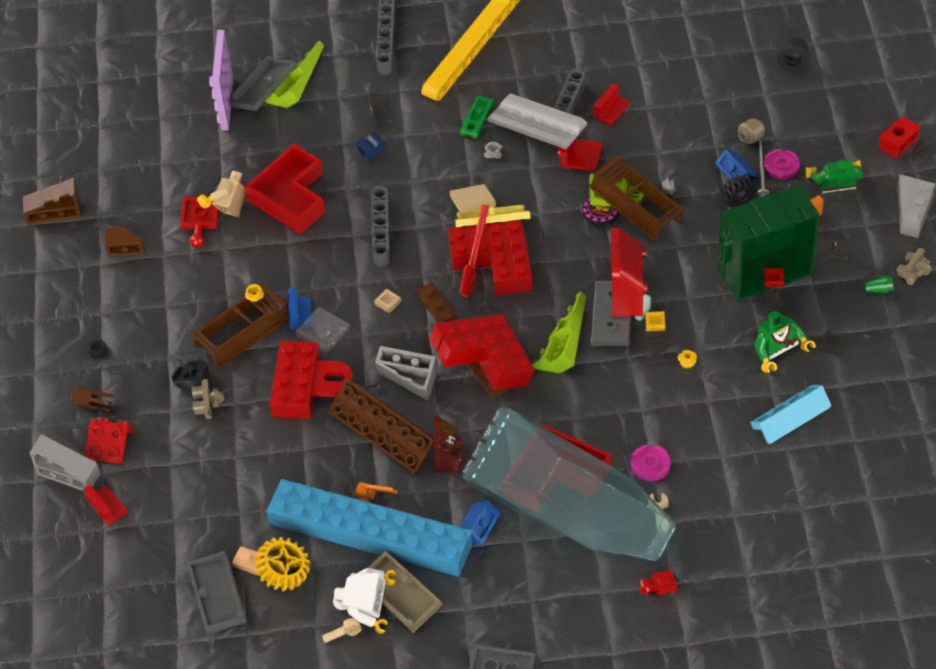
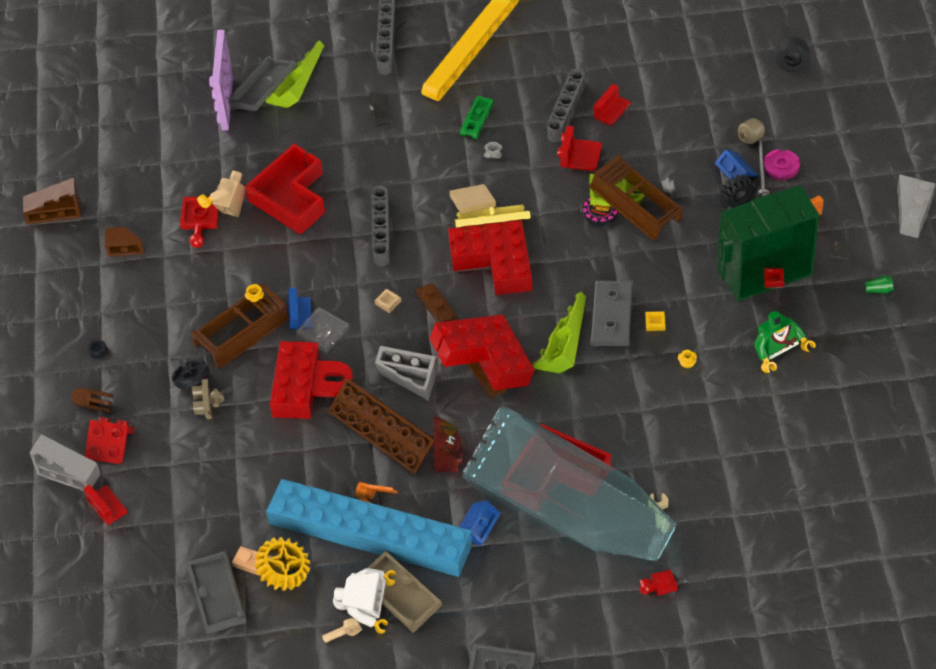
dark blue leg [356,133,386,162] -> none
red piece [459,204,489,298] -> none
light grey plate [487,93,587,149] -> none
red windscreen [611,228,647,317] -> none
dark pink tile [631,445,671,481] -> none
light aqua tile [635,294,651,321] -> none
medium azure panel [750,385,831,444] -> none
green torso [806,160,863,193] -> none
red brick [879,116,920,159] -> none
dark tan hips [897,248,932,285] -> none

